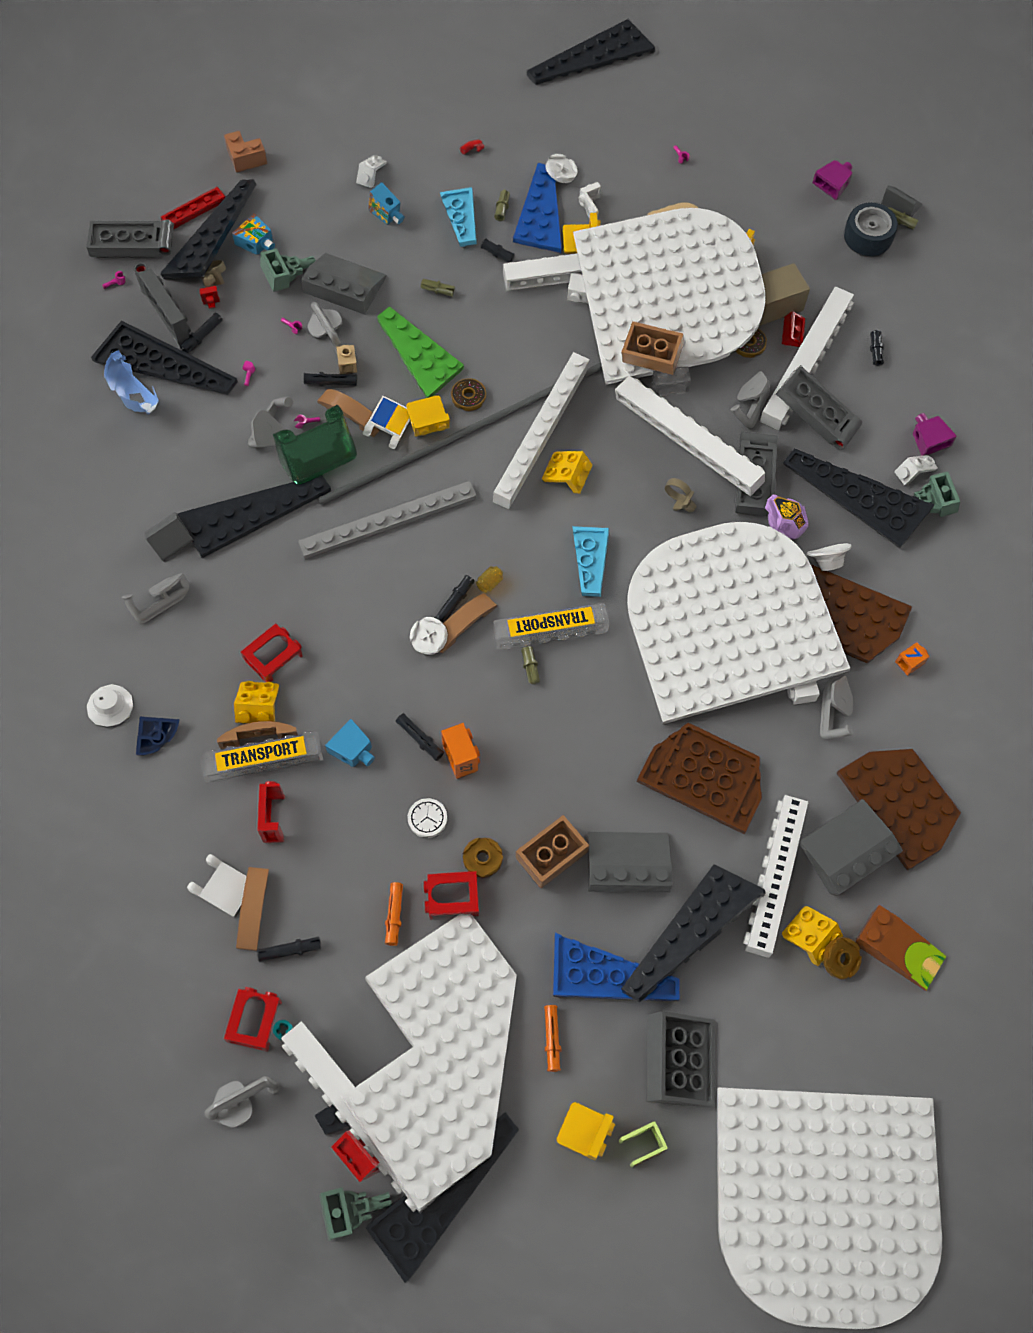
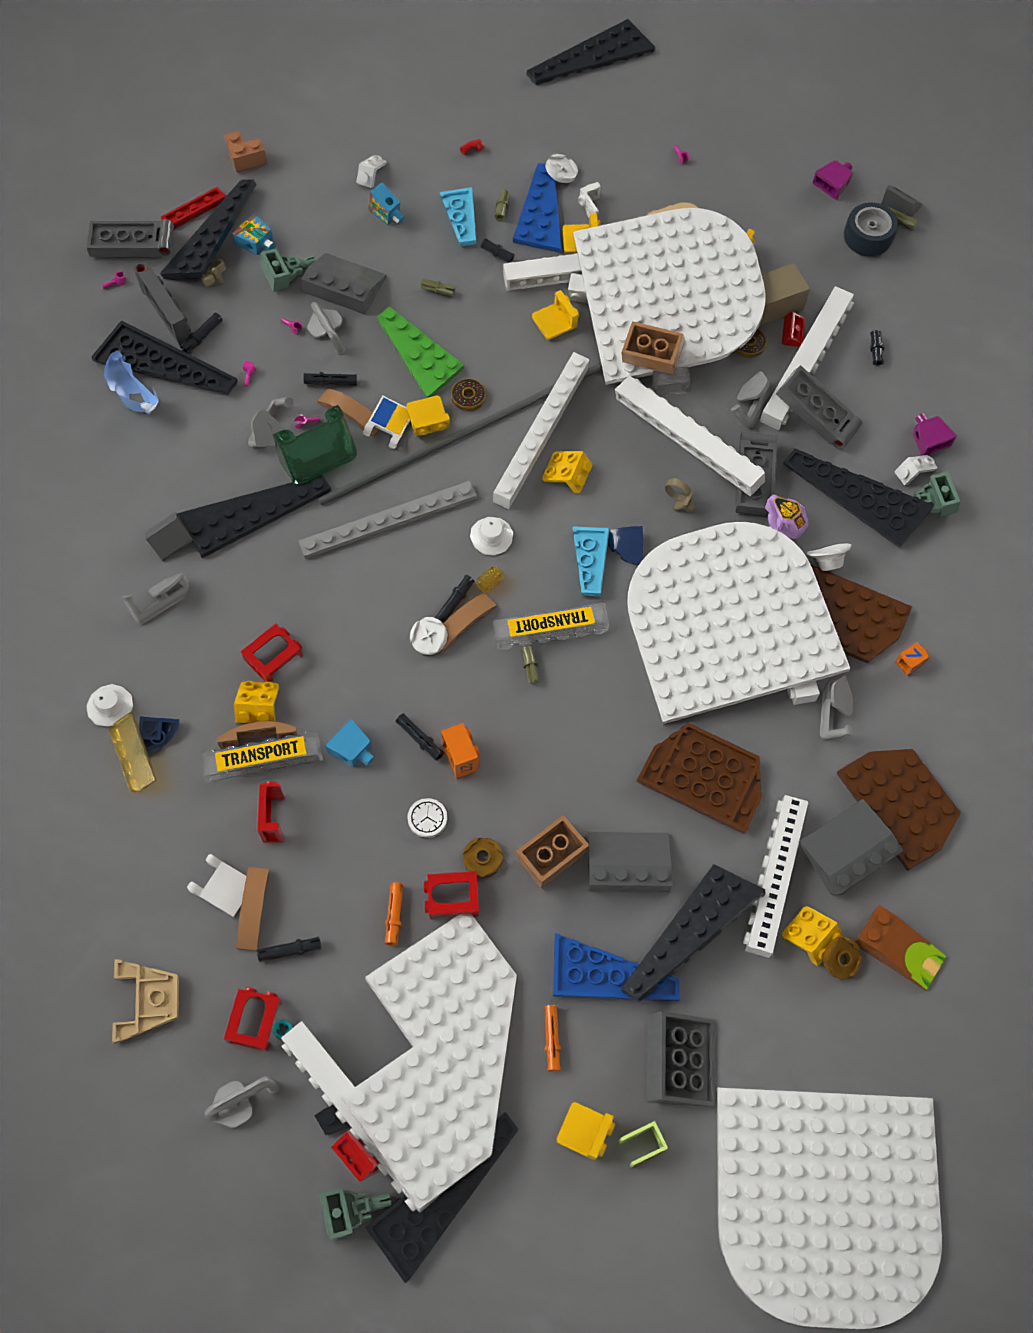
red tile [199,286,220,309] -> none
tan brick [336,345,357,374] -> none
none -> clear yellow windscreen [109,712,157,792]
none -> tan wing [112,959,179,1044]
none -> white hat [470,517,513,556]
none -> yellow bracket [532,290,579,340]
none -> dark blue brick [608,526,643,565]

